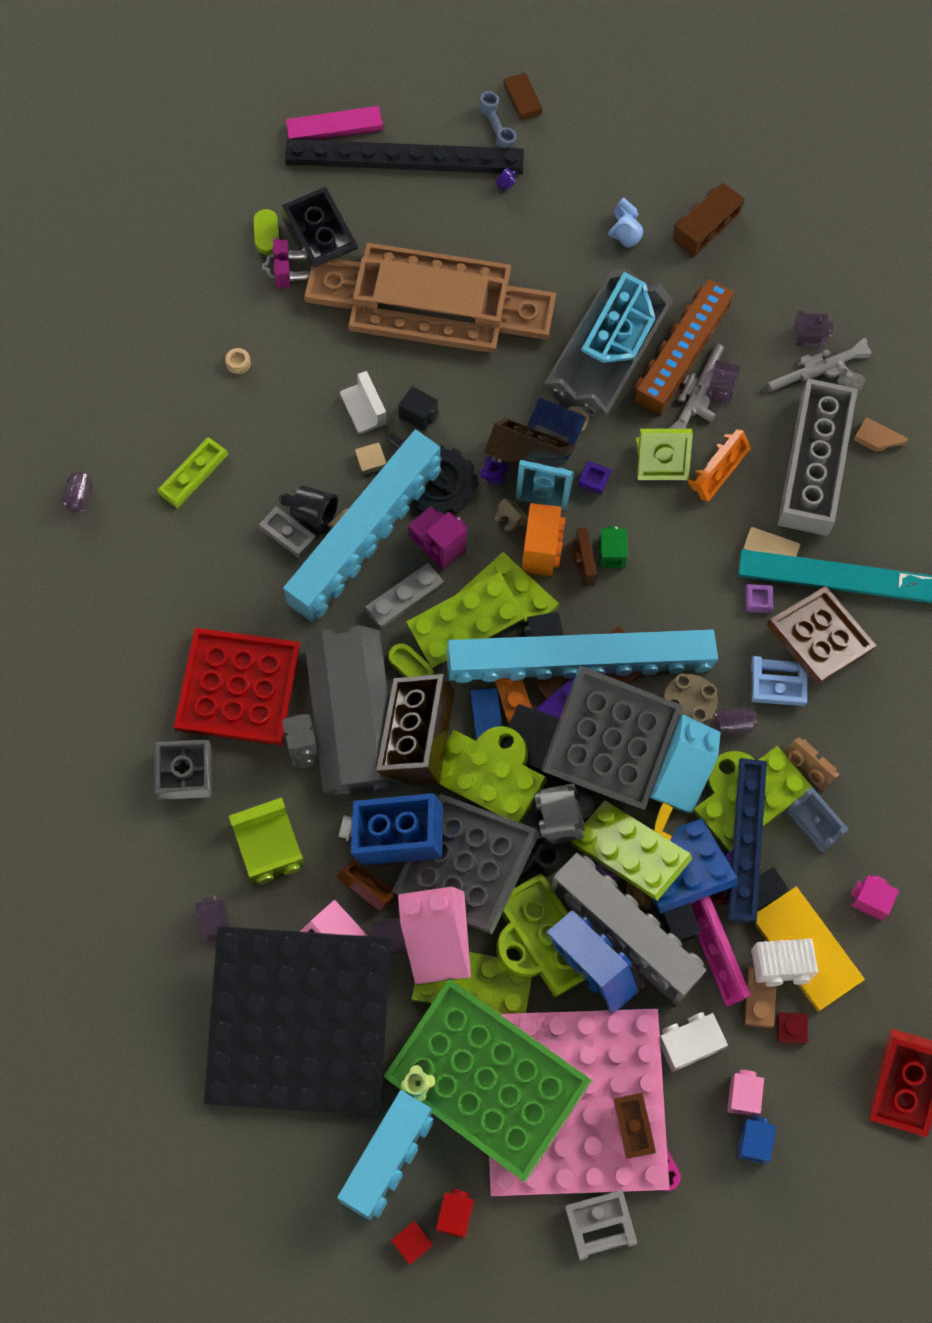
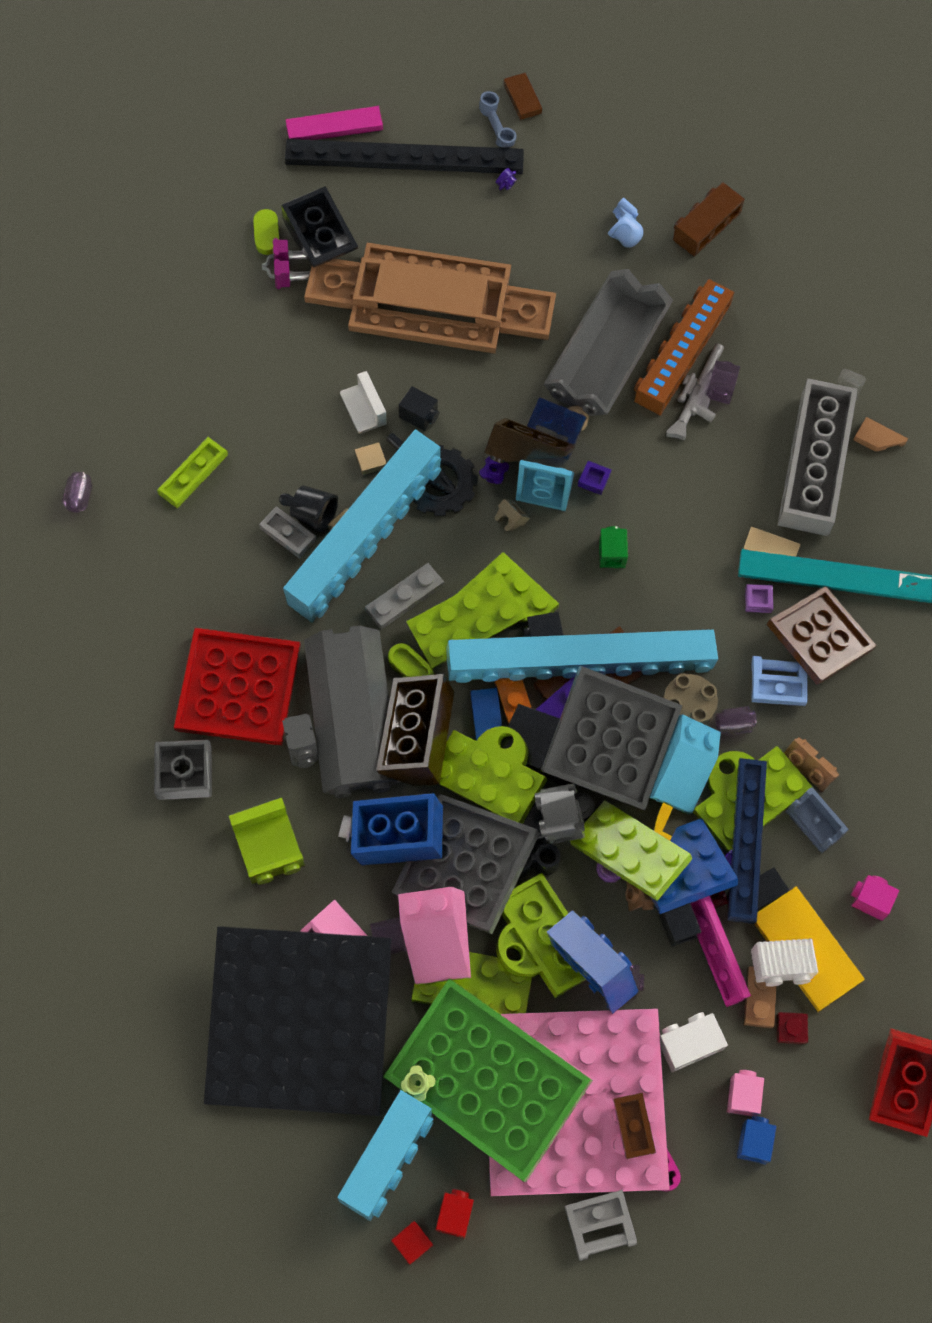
clear purple brick [196,896,229,942] -> none
tan tile [225,348,251,374] -> none
reddish brown plate [336,859,396,911] -> none
magenta brick [408,506,467,571] -> none
orange brick [522,503,566,576] -> none
light grey brick [551,853,706,1006] -> none
reddish brown plate [574,527,597,587] -> none
medium azure wedge [581,272,655,363] -> none
lime bracket [635,429,693,480] -> none
orange plate [688,429,751,502] -> none
light grey piece [766,338,872,392] -> none
clear purple brick [794,311,833,346] -> none

